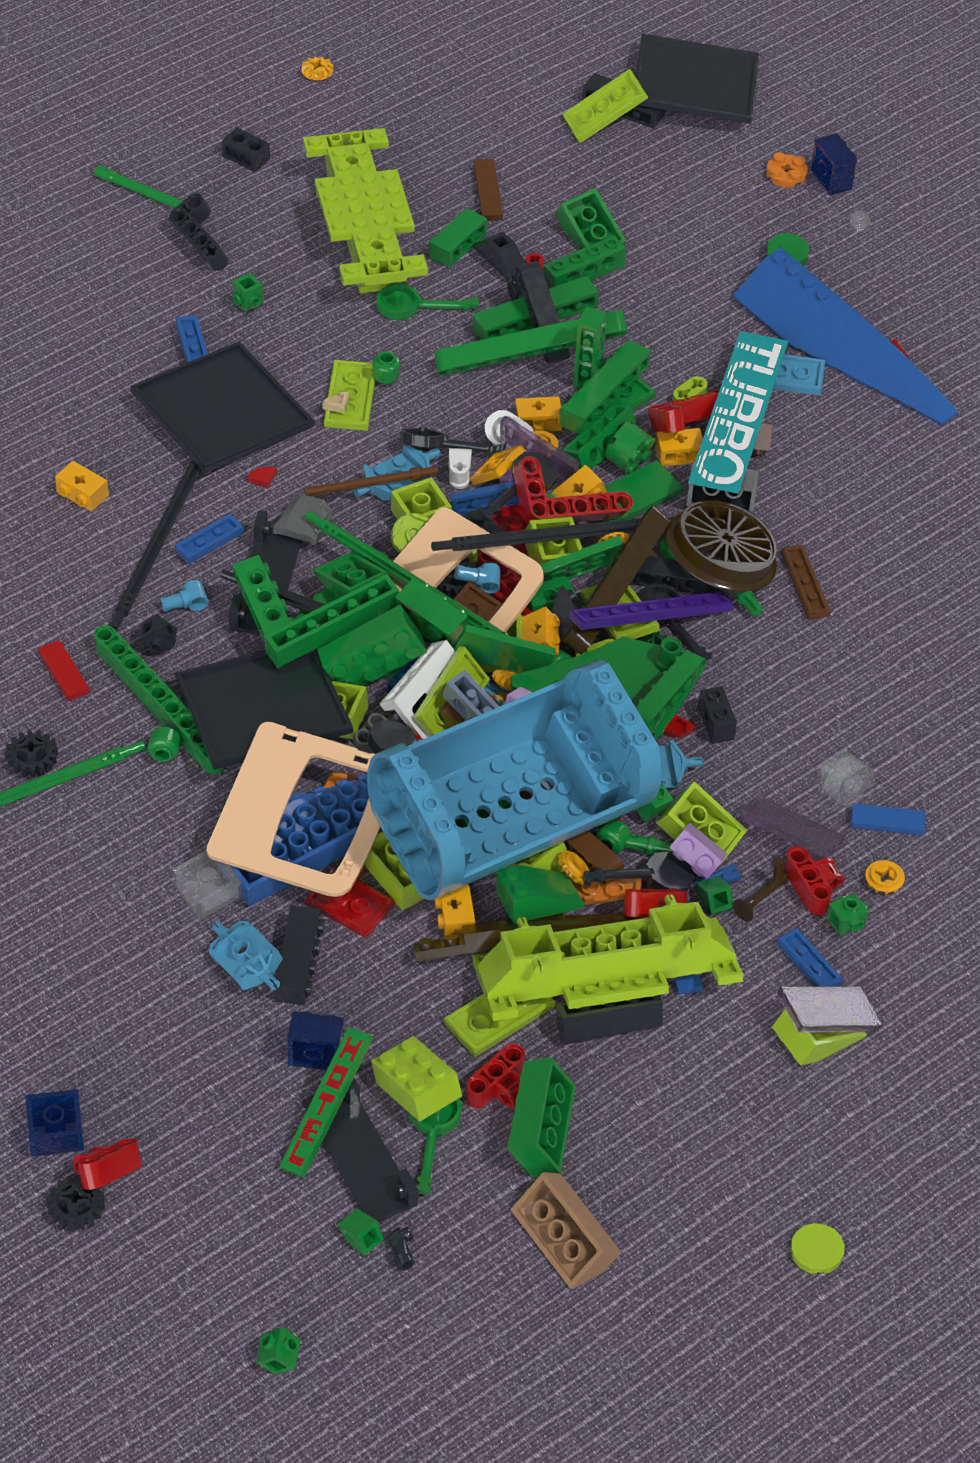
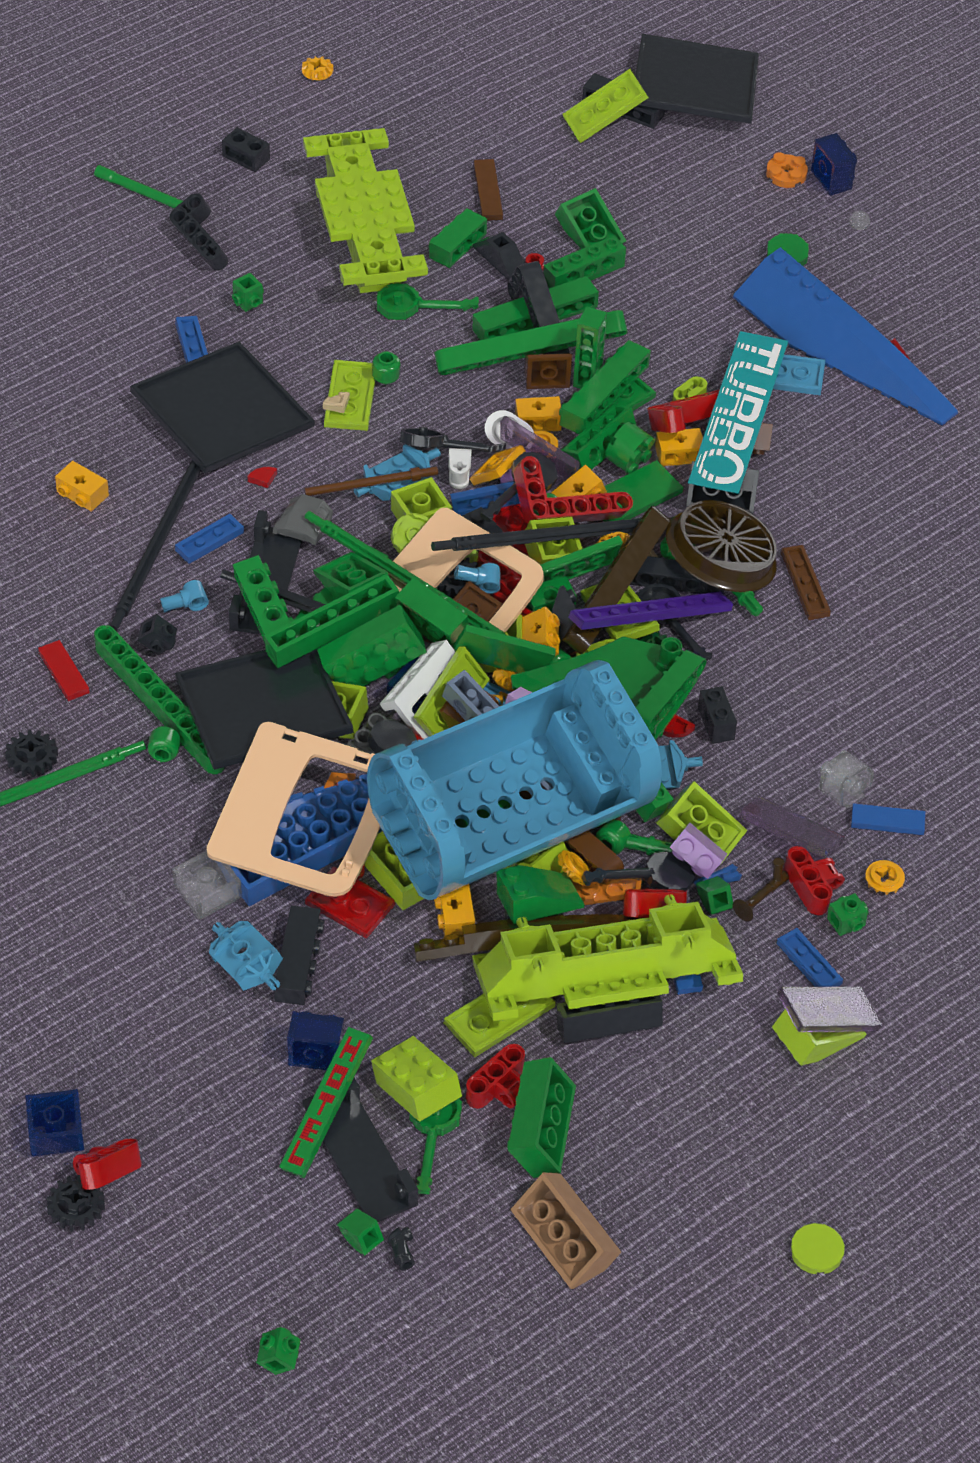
none -> reddish brown slope [524,354,572,389]

